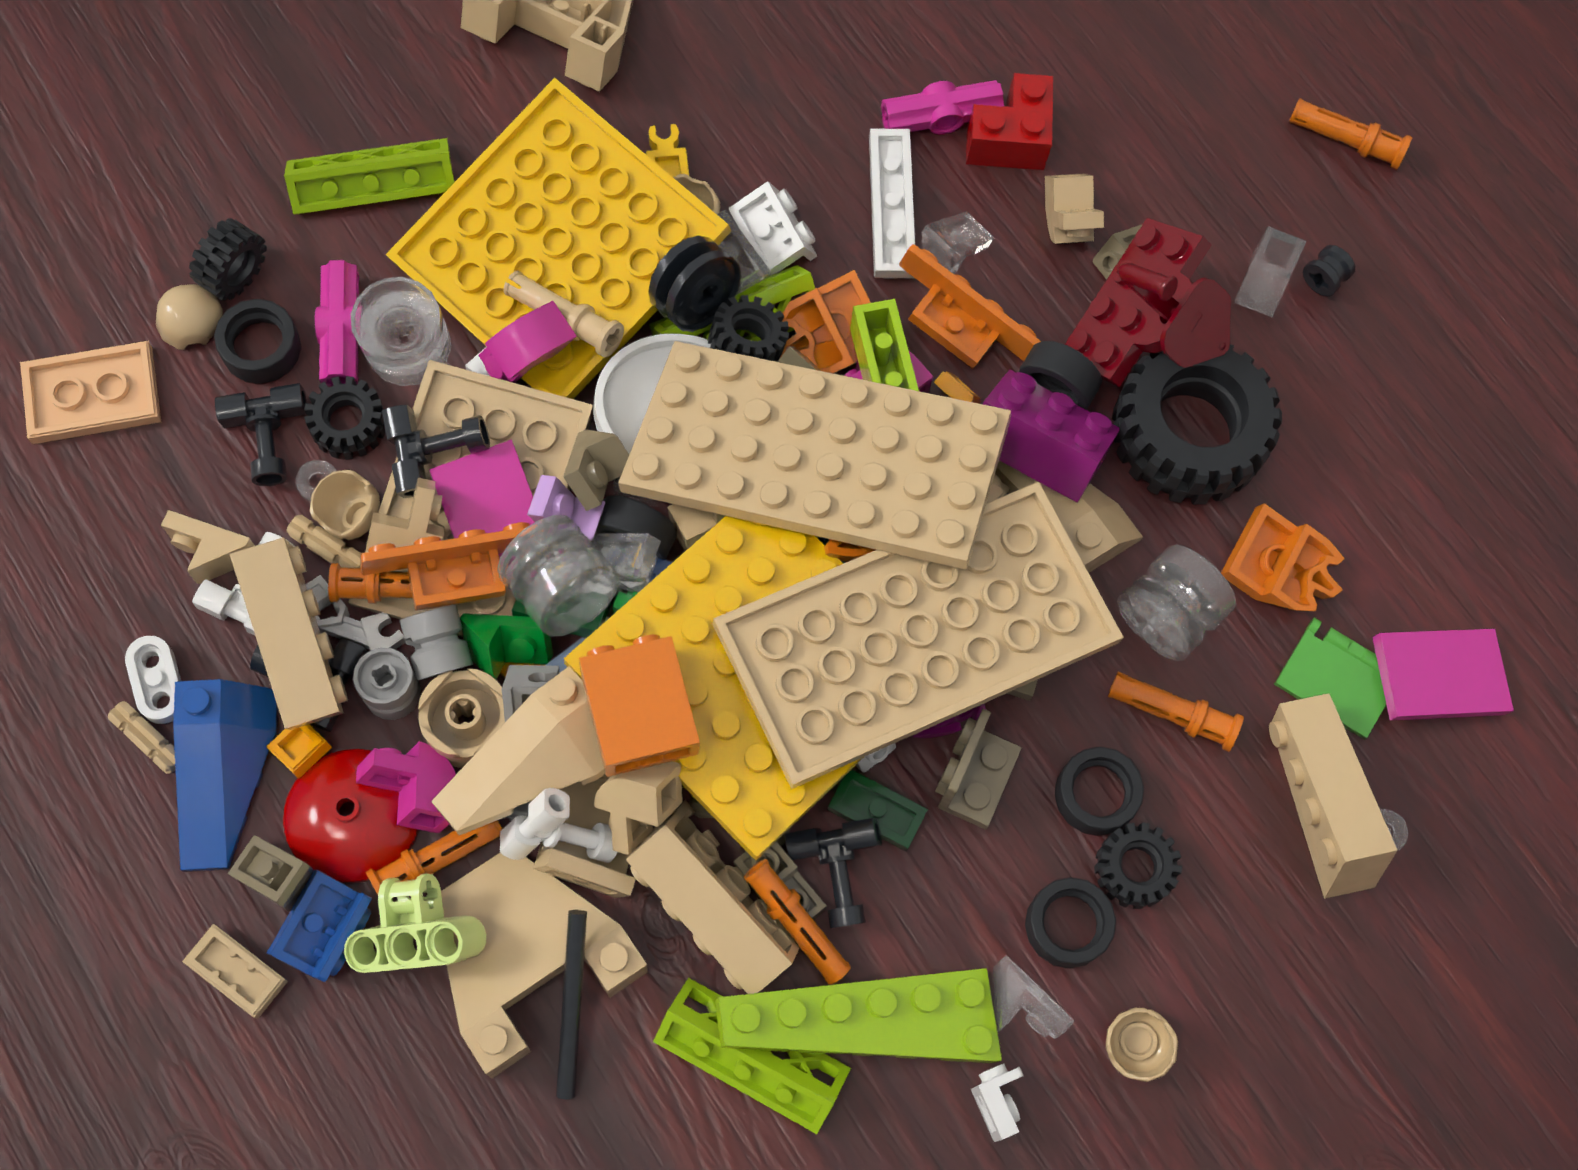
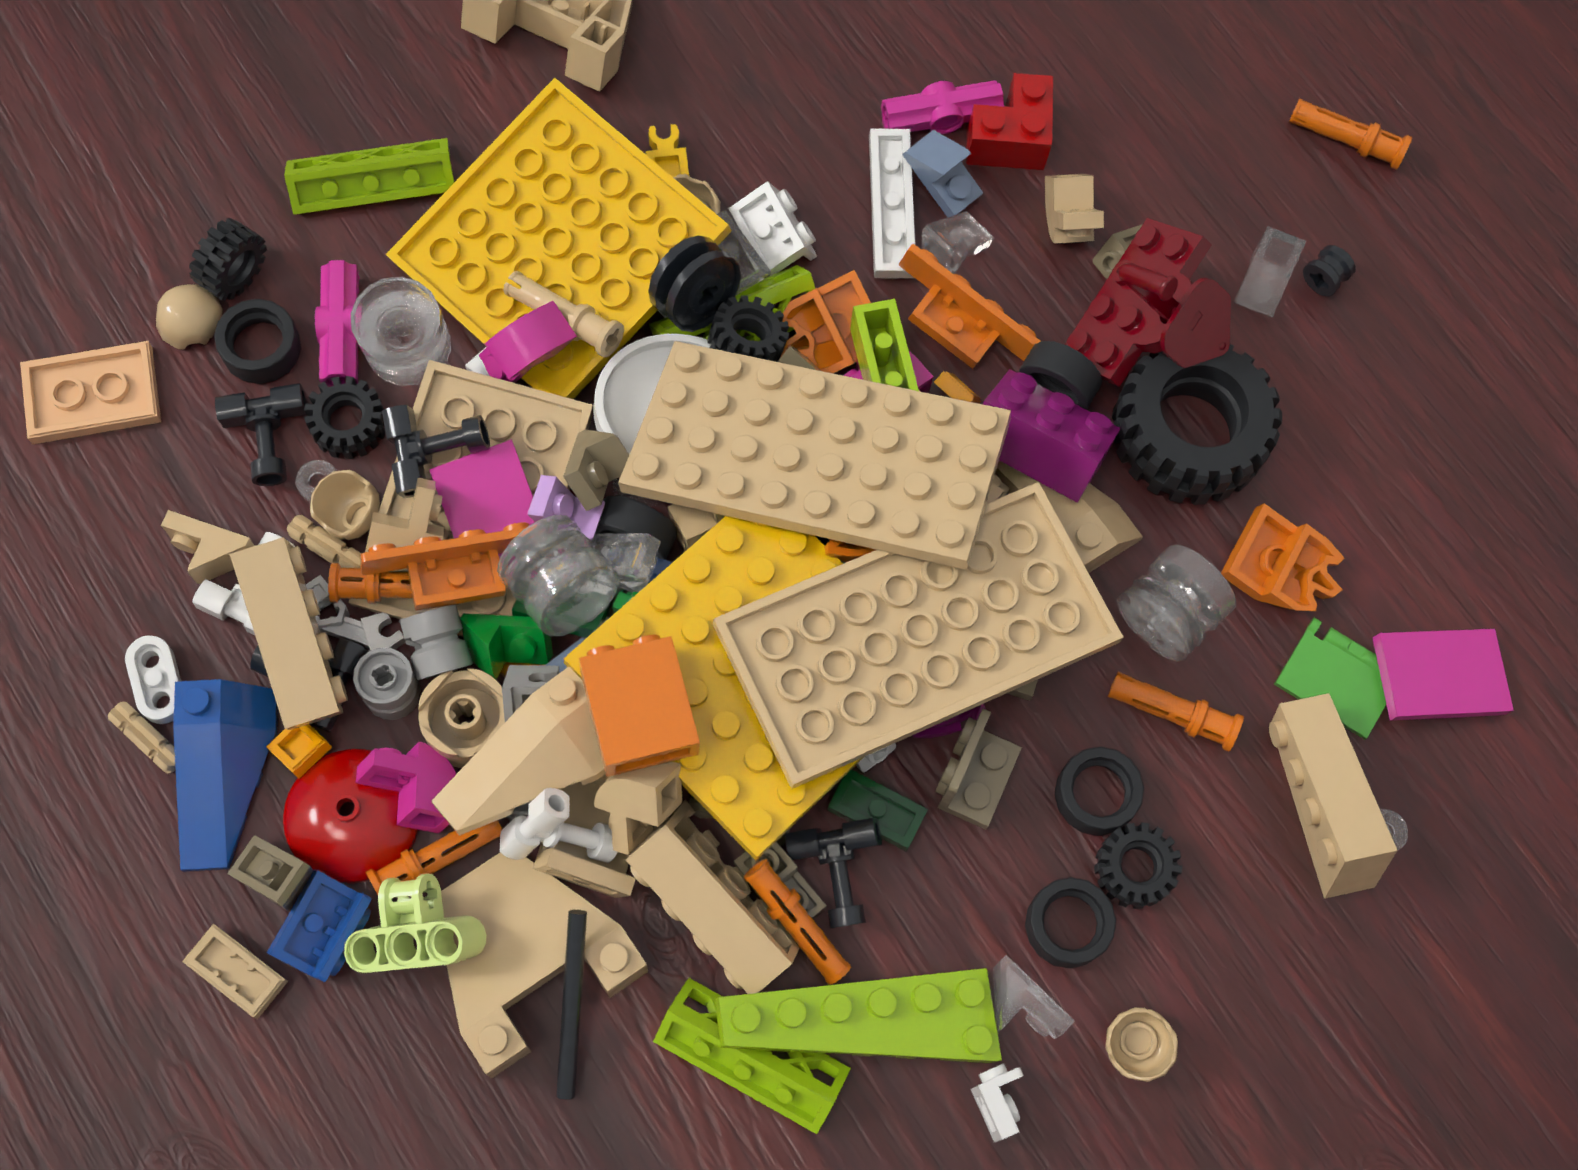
none -> sand blue slope [902,130,983,219]

